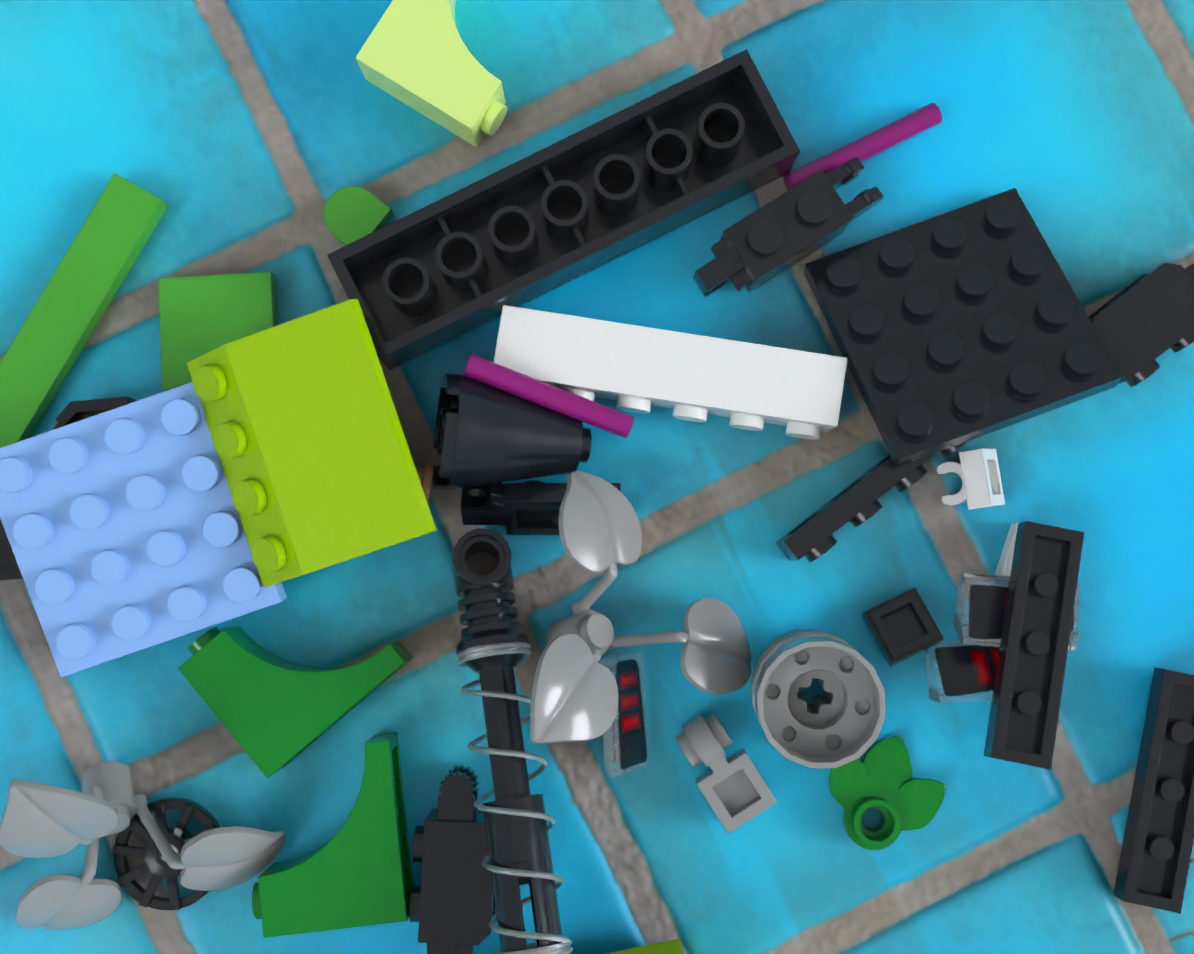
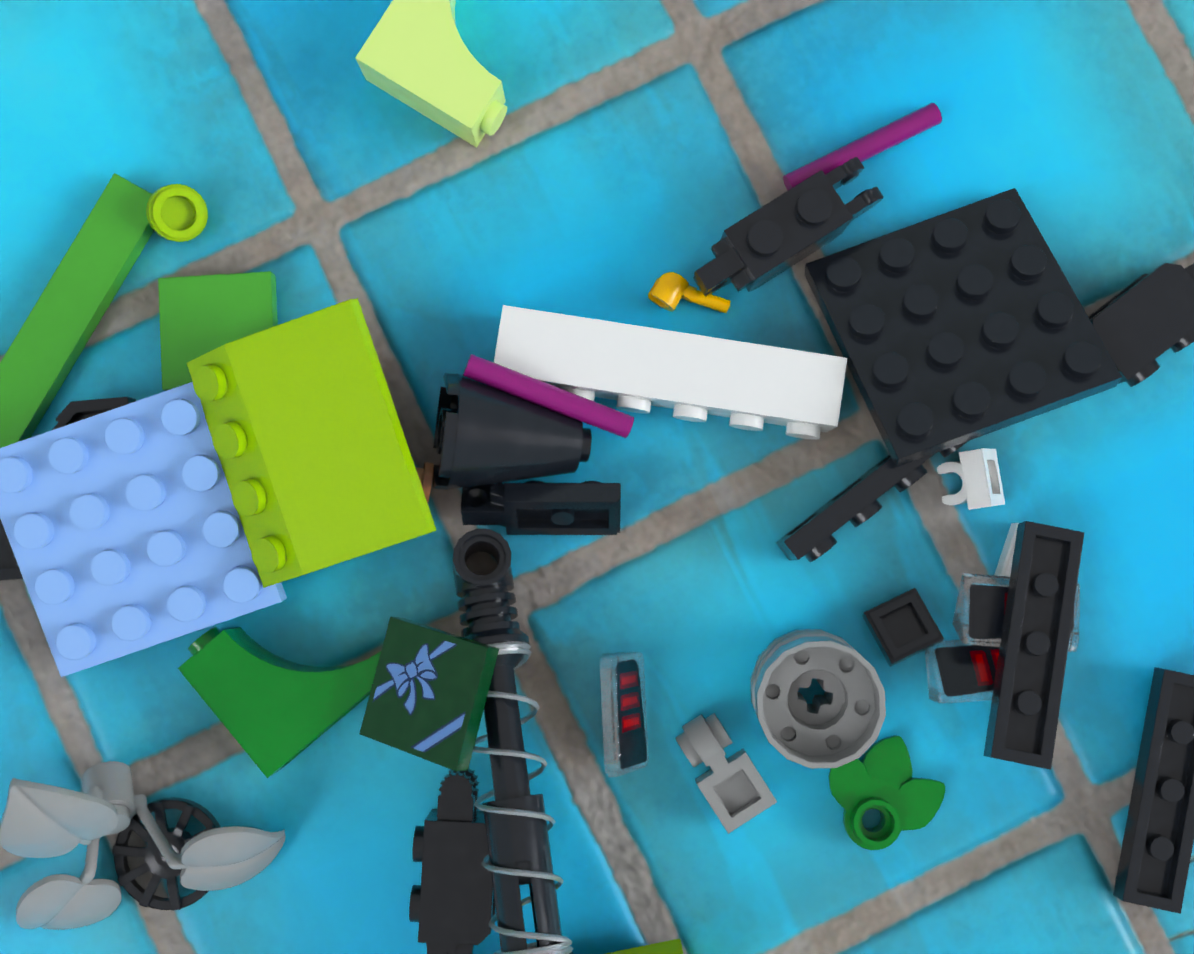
green arch [252,732,413,938] -> none
bright green tile [324,186,394,246] -> none
black brick [327,49,800,370] -> none
light grey plant [530,471,751,744] -> none
none -> lime tile [146,184,208,242]
none -> dark green tile [360,617,499,771]
none -> yellow hand [648,272,731,313]

